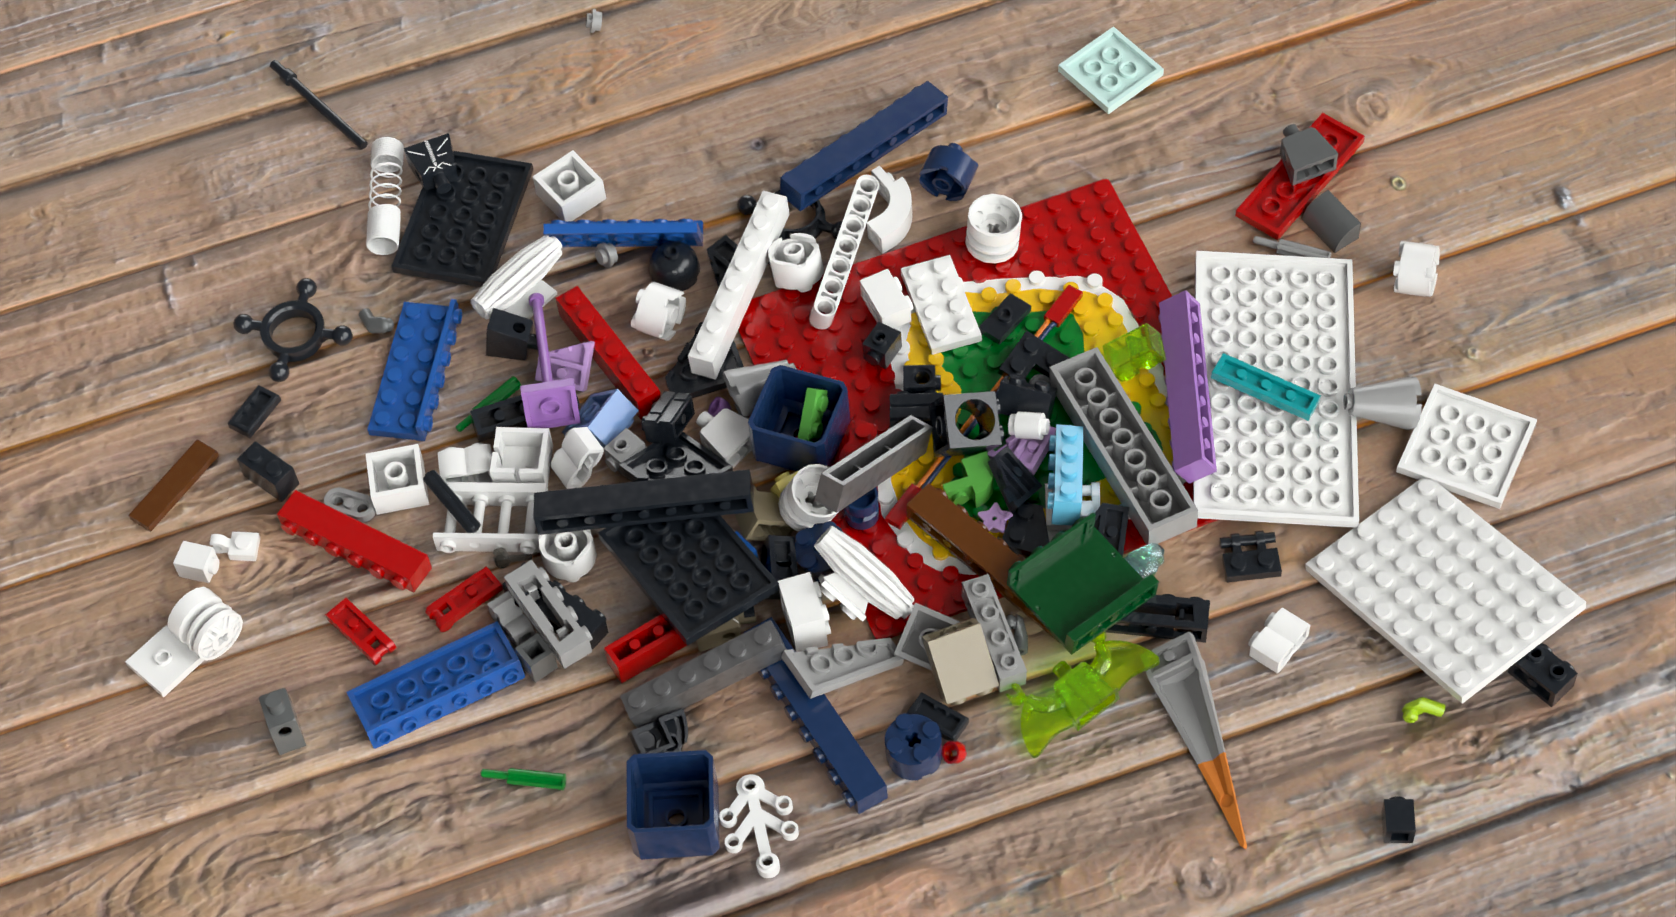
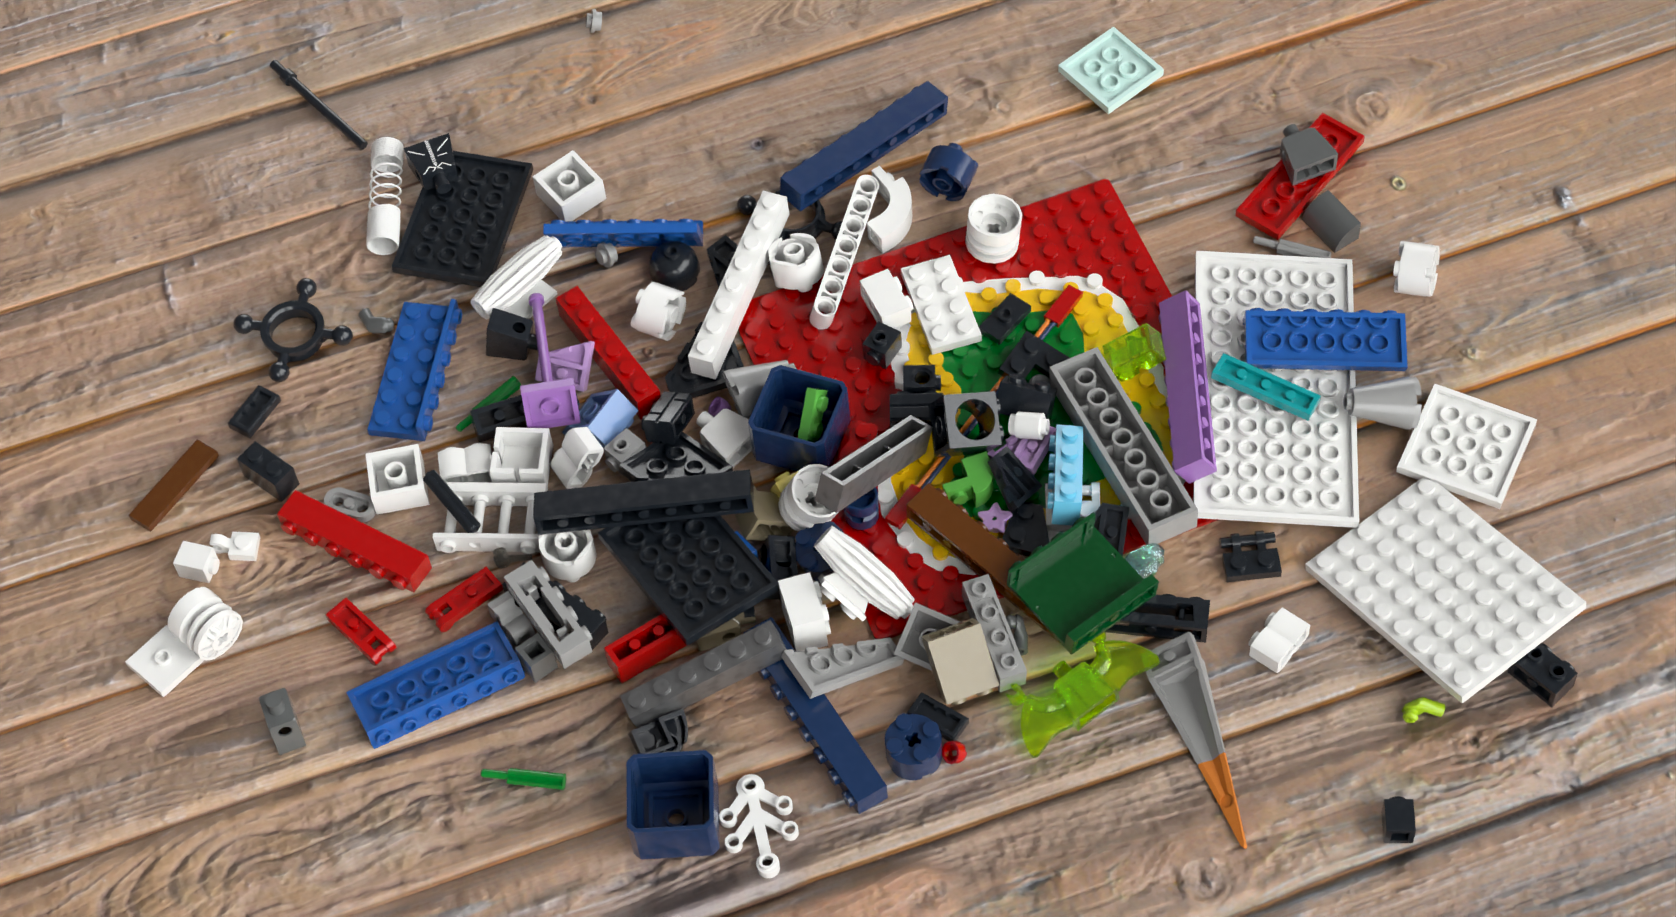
none -> blue bracket [1243,308,1408,371]

